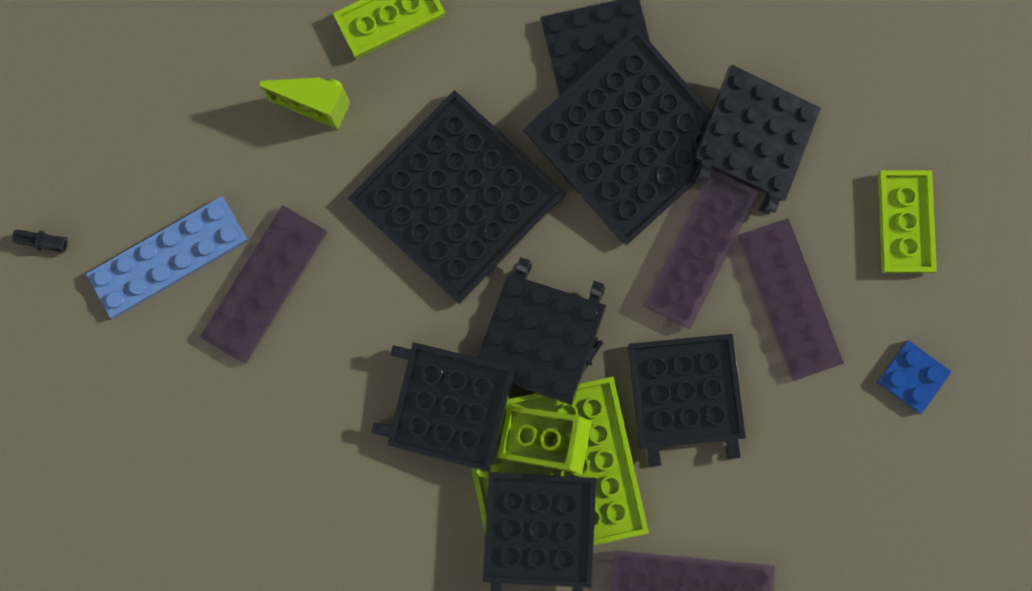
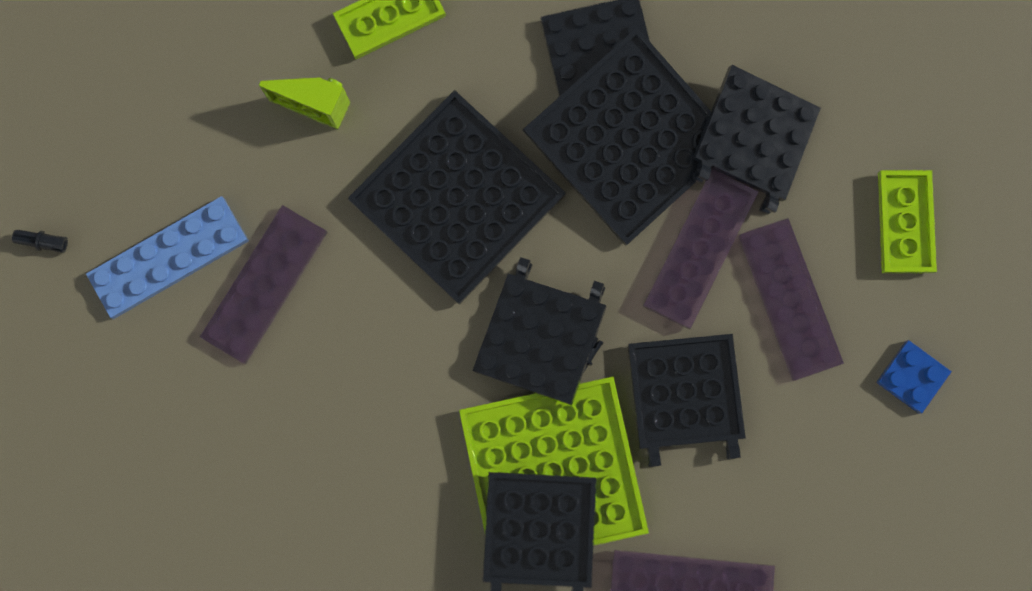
black plate [371,342,516,472] -> none
lime slope [497,405,592,474] -> none

